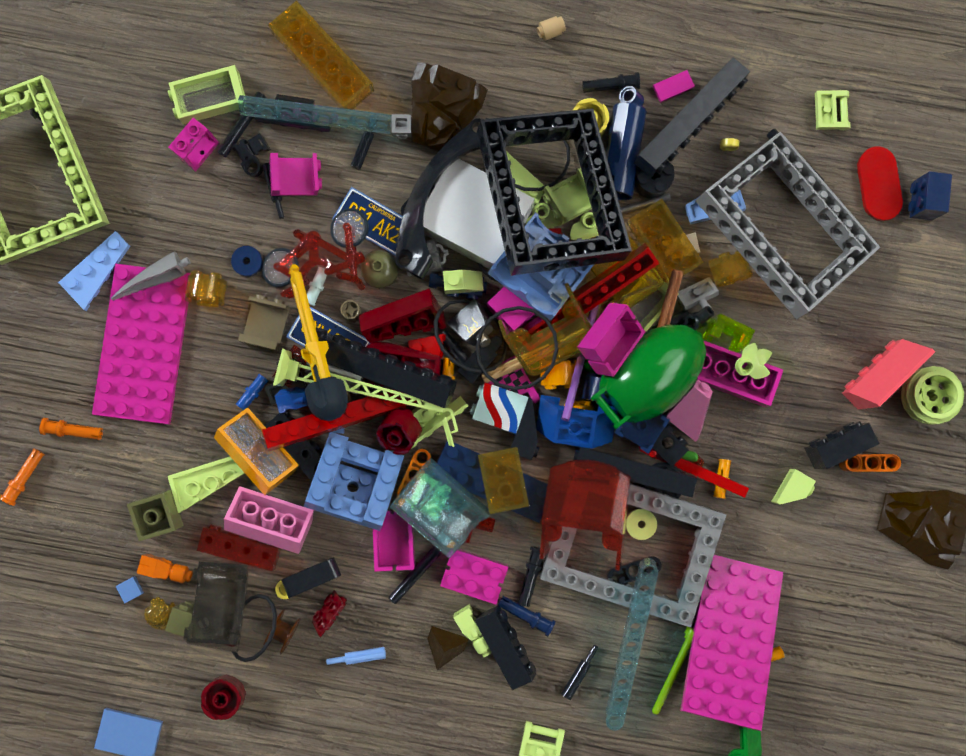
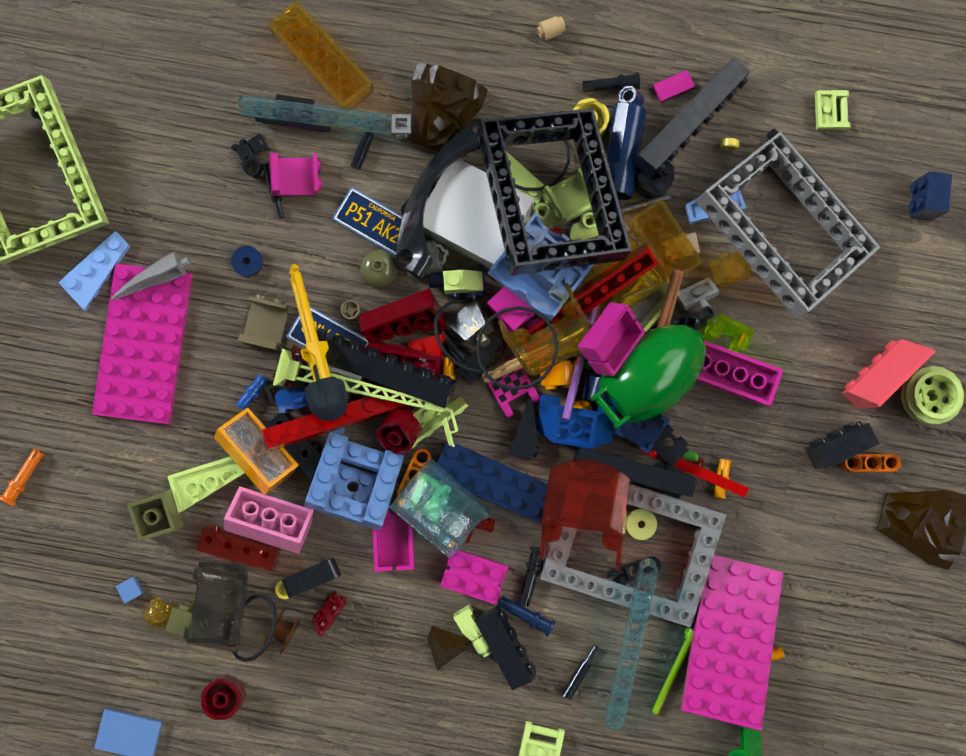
orange pin [39,418,103,440] -> none
orange piece [137,554,193,583] -> none
piece [168,65,248,125] -> none
dark pink window [168,118,219,172] -> none
clear yellow brick [185,270,227,307] -> none
black axle [217,92,266,158] -> none
piece [262,208,369,299] -> none
light aqua pin [307,267,329,306] -> none
light blue axle [326,647,386,665] -> none
black axle [389,541,446,604] -> none
panel [470,382,529,434] -> none
clear yellow brick [478,447,529,514] -> none
bright pink slope [666,379,713,442] -> none
yellowish green plate [735,343,772,379] -> none
yellowish green slope [771,469,816,505] -> none
red tile [857,146,903,221] -> none

